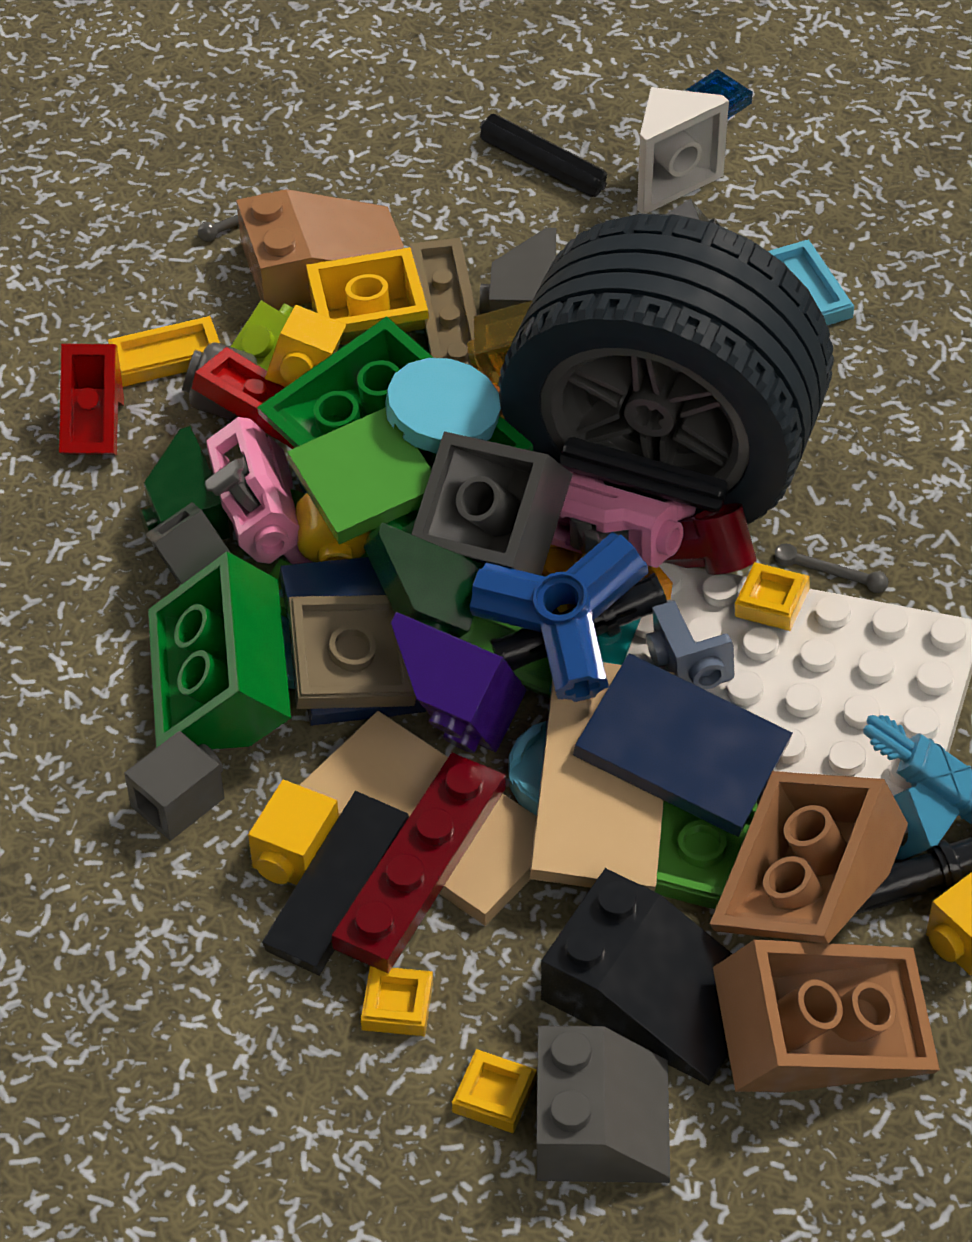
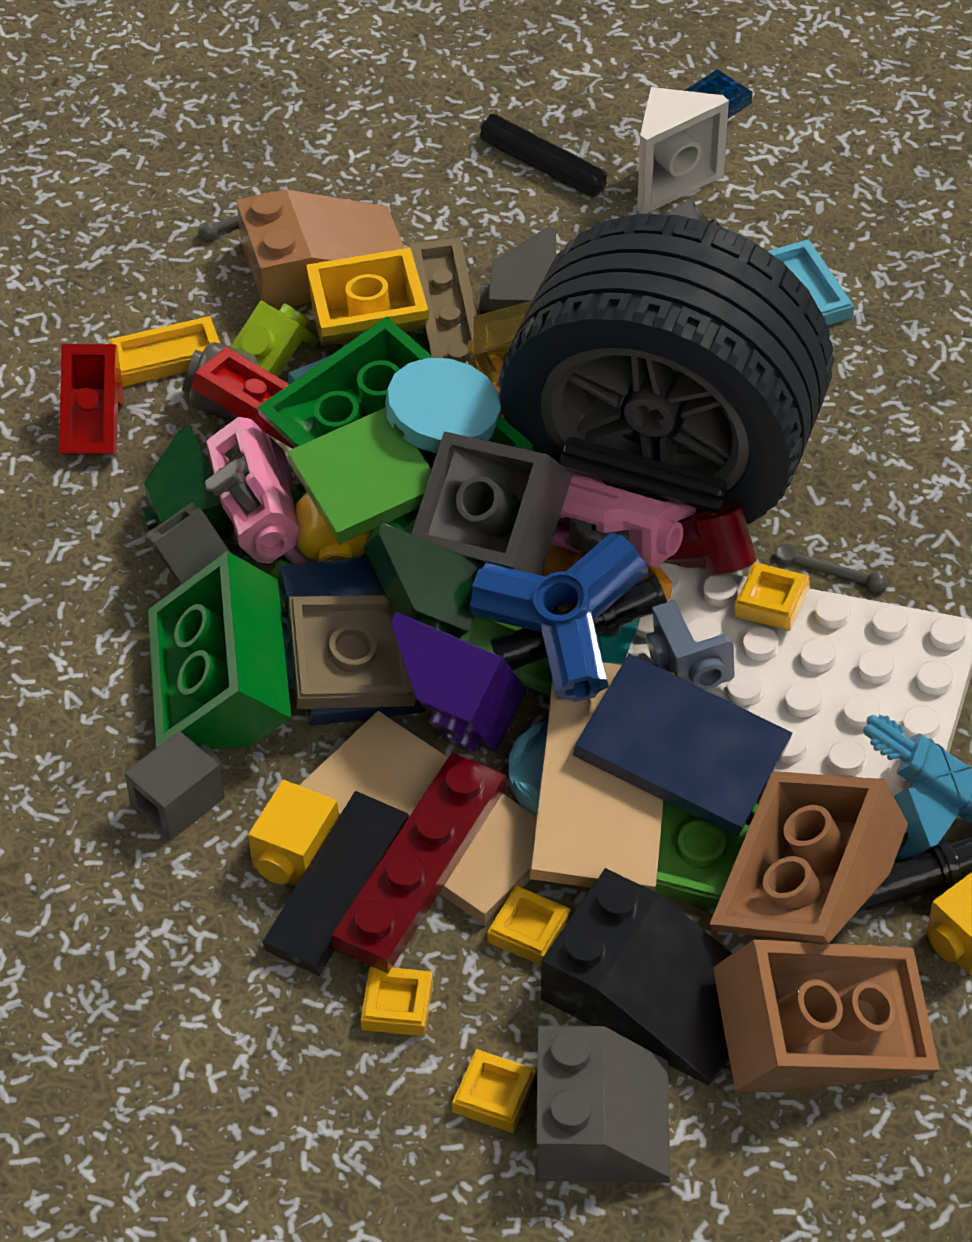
yellow brick [265,305,346,387] -> none
none -> yellow tile [487,885,571,966]

